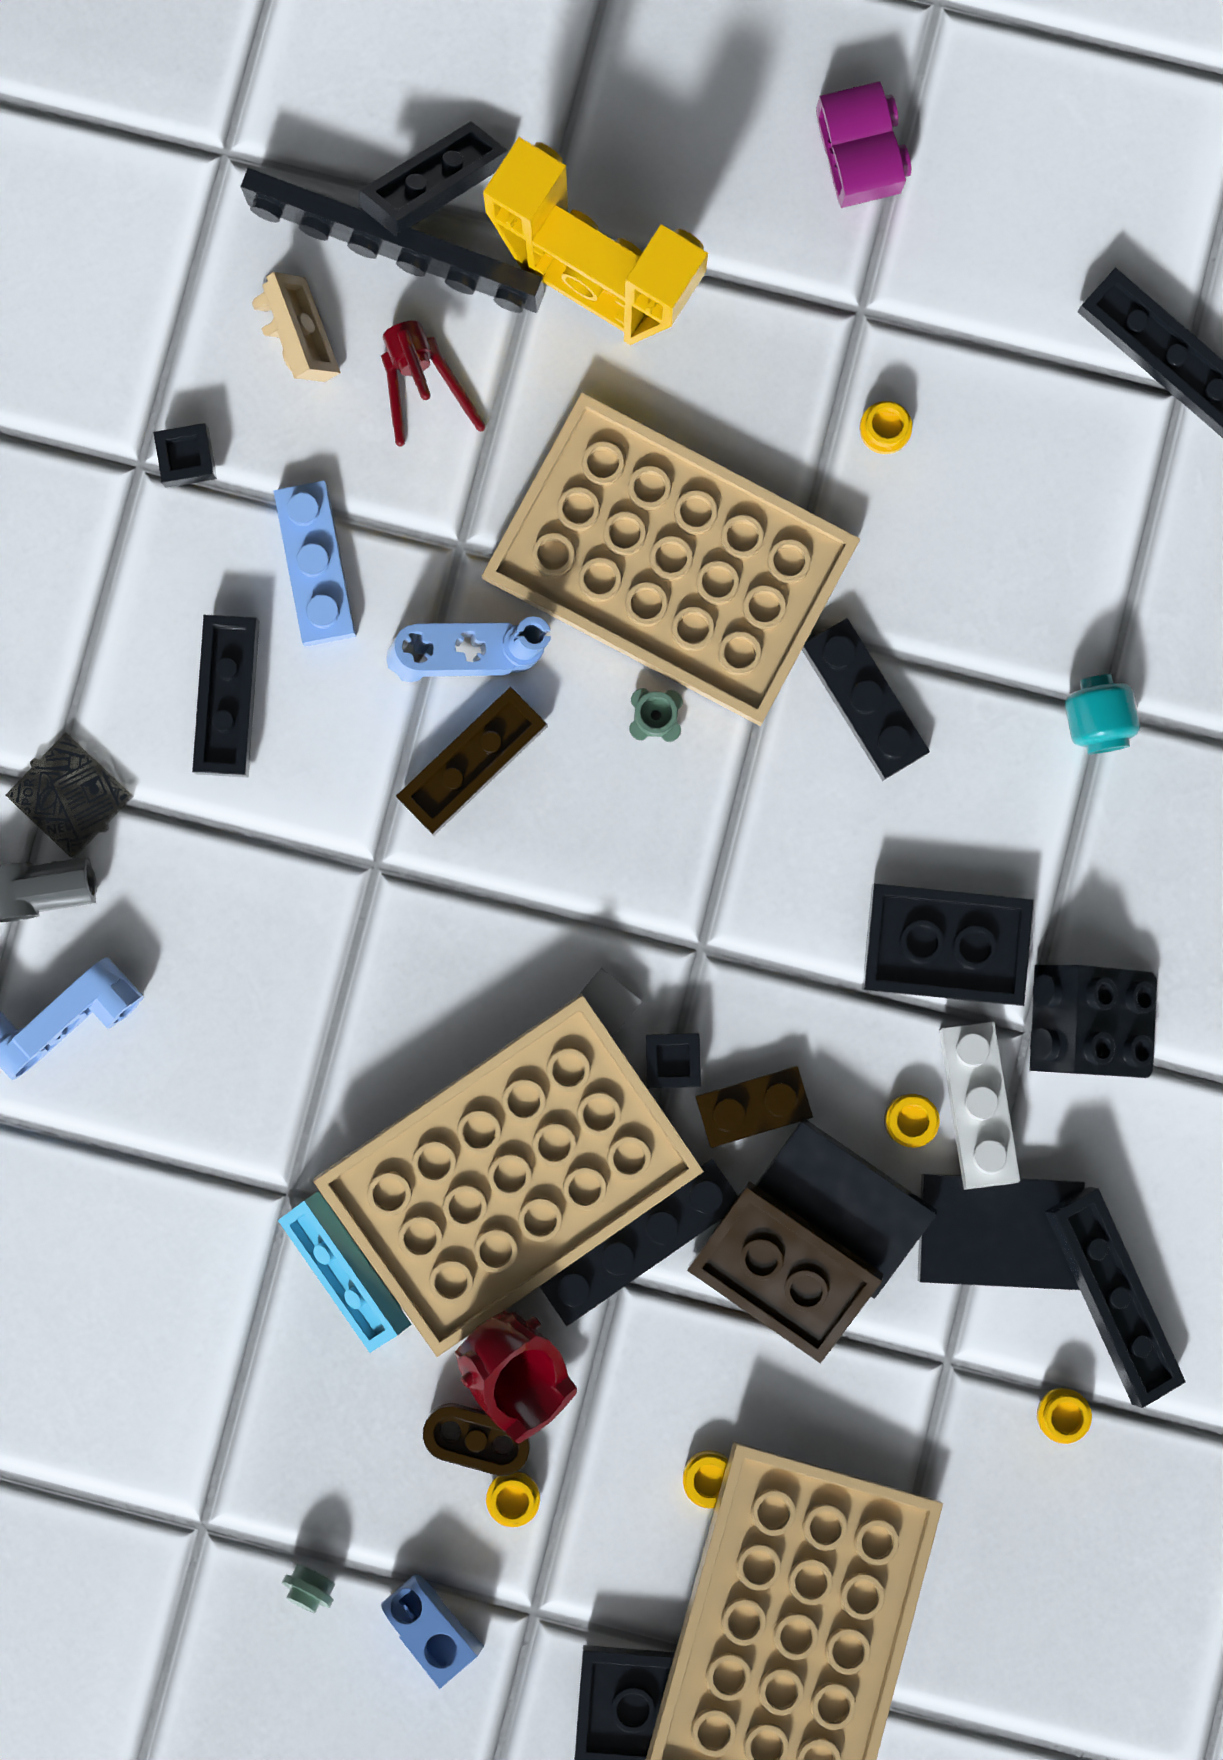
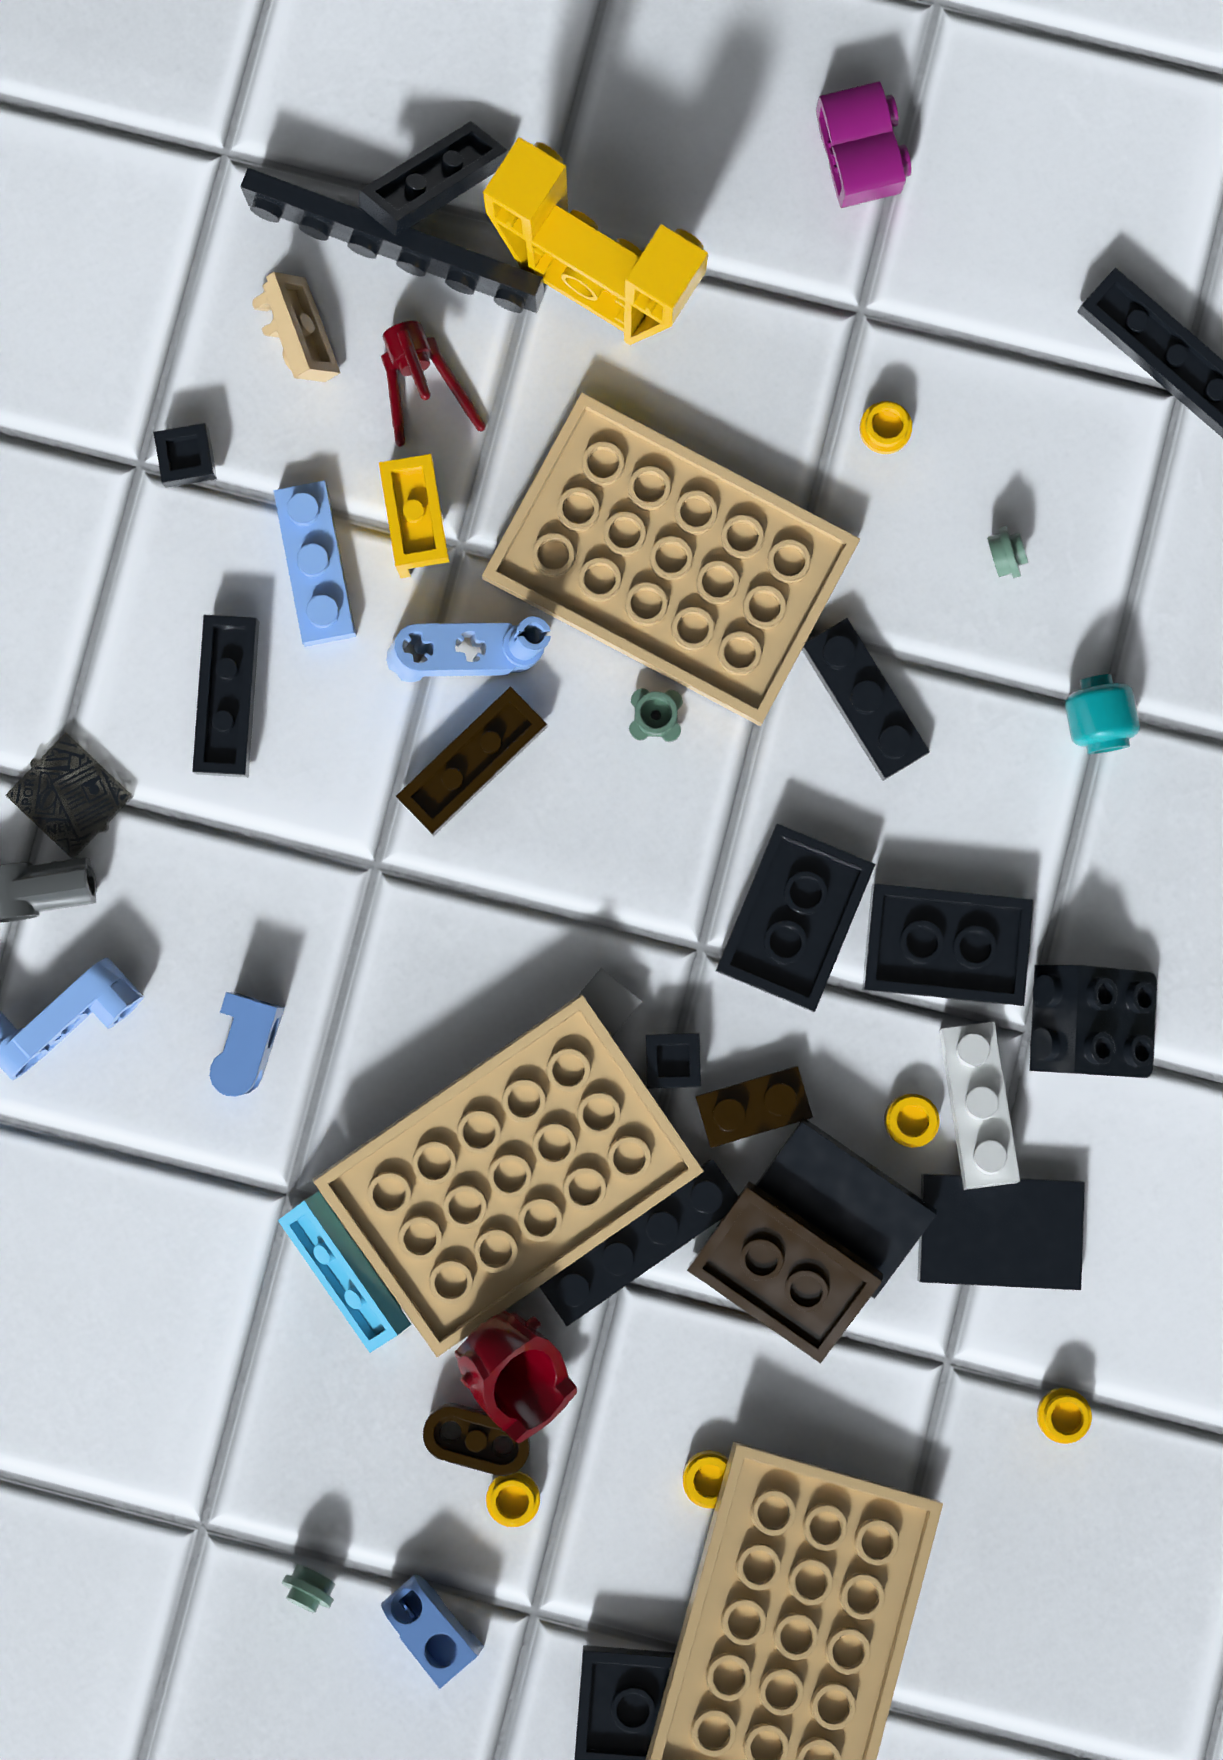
black plate [1045,1187,1186,1408] -> none
none -> medium blue leg [209,992,284,1097]
none -> yellow panel [379,454,450,578]
none -> black plate [715,823,876,1012]
none -> sand green plate [987,526,1028,578]

